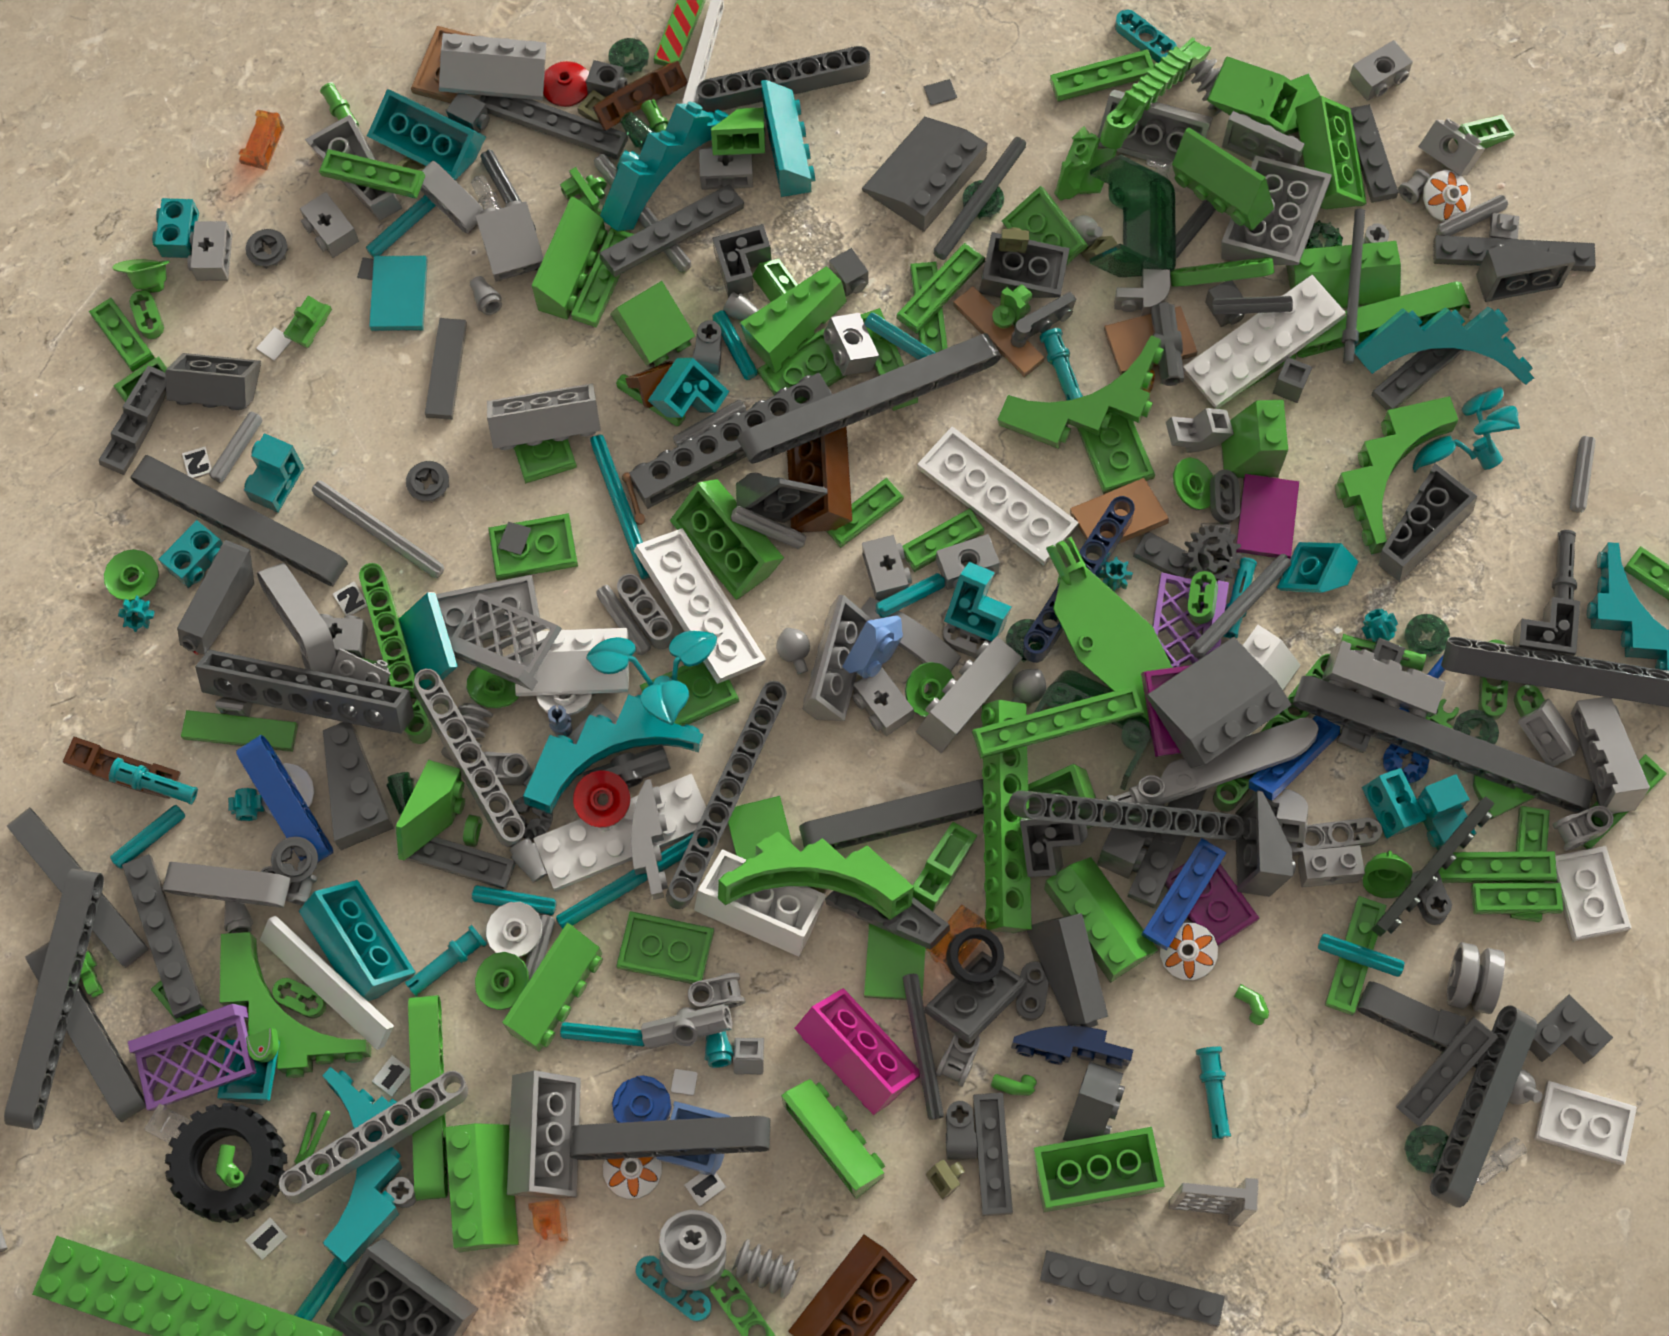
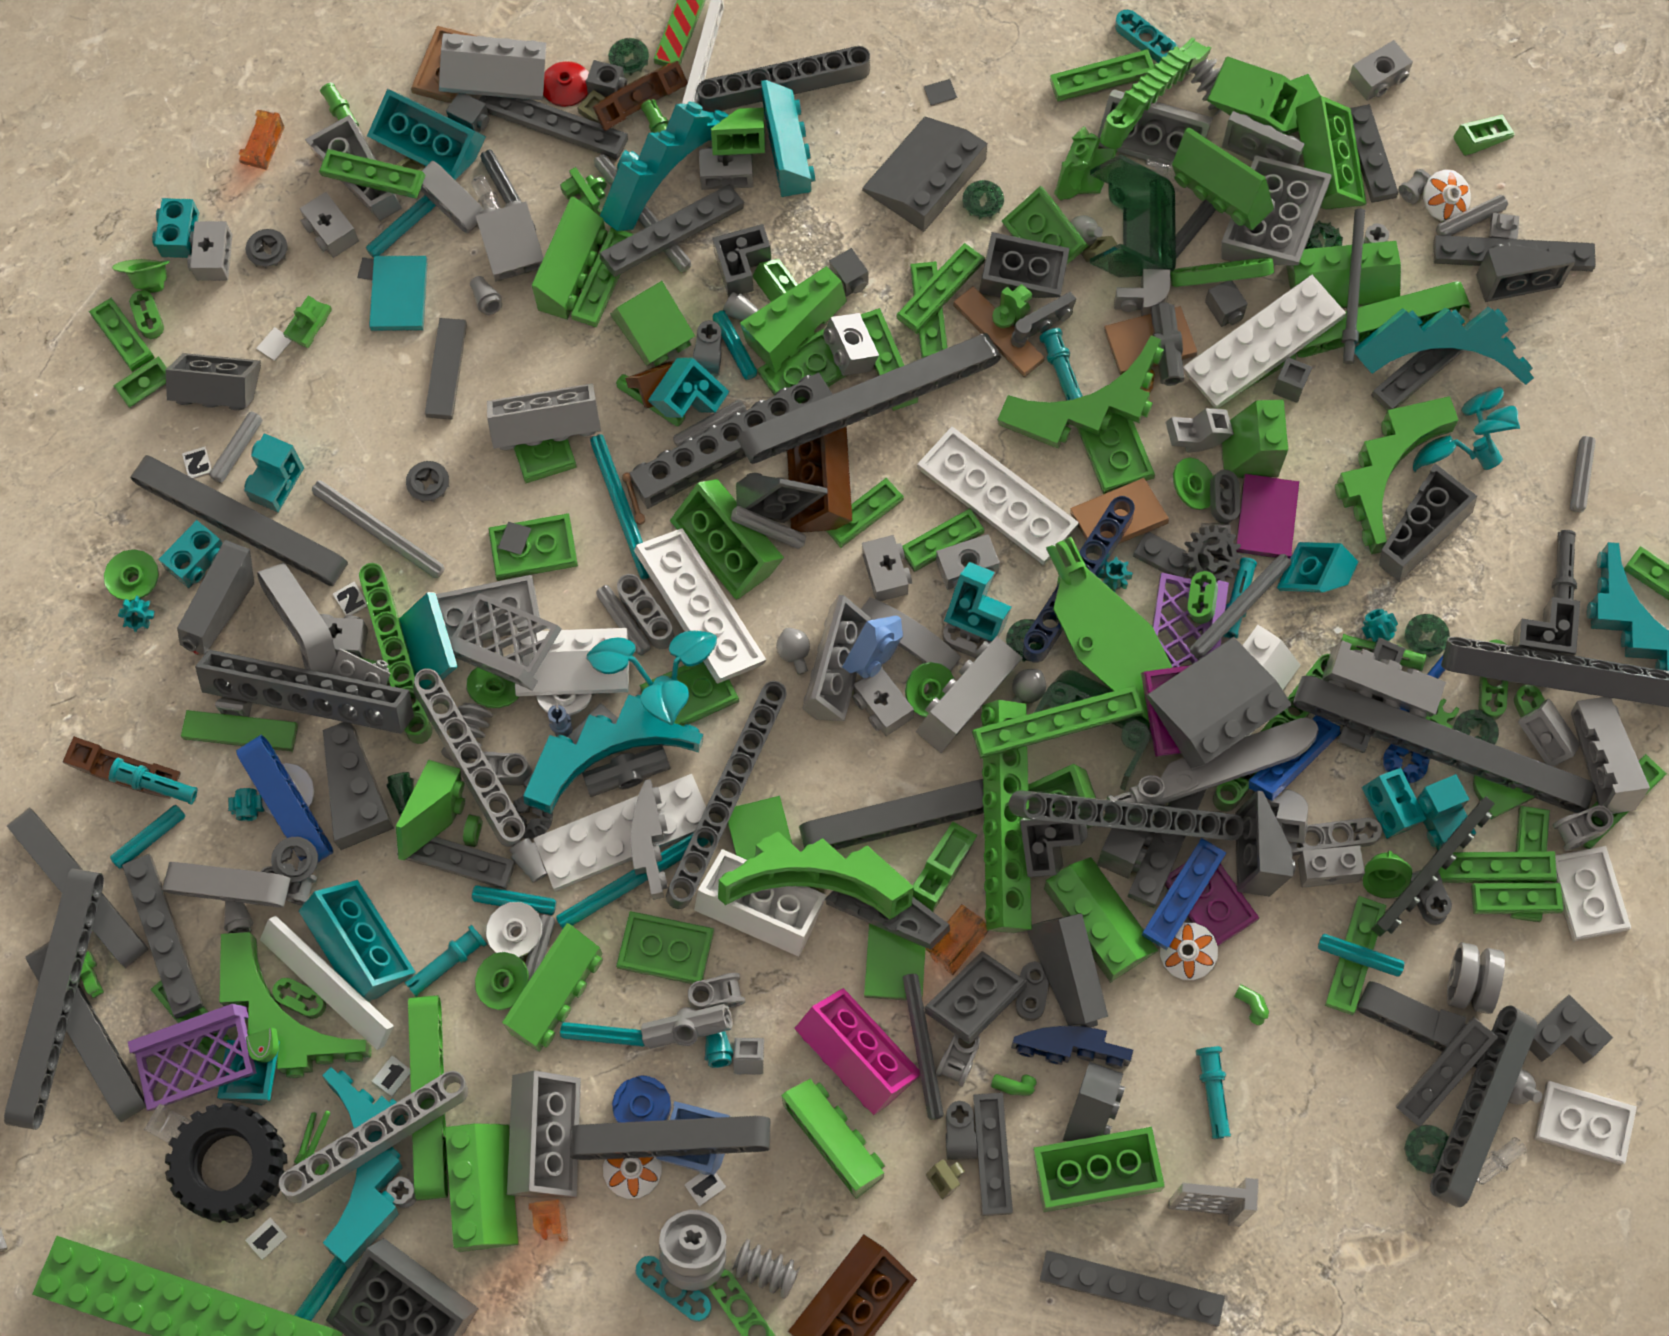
dark grey slope [99,366,166,475] -> none
bright green arm [216,1144,244,1188] -> none
red dish [573,770,631,828] -> none
clear green cone [619,111,654,151] -> none
white sticker [671,1069,697,1095] -> none
teal axle [864,312,936,360] -> none
teal axle [875,573,945,618] -> none
dark grey axle [933,137,1026,260] -> none
black tyre [946,927,1005,985] -> none
olive plate [999,227,1029,253] -> none
dark grey axle [1212,296,1293,315] -> none
light grey brick [1418,118,1485,176] -> none

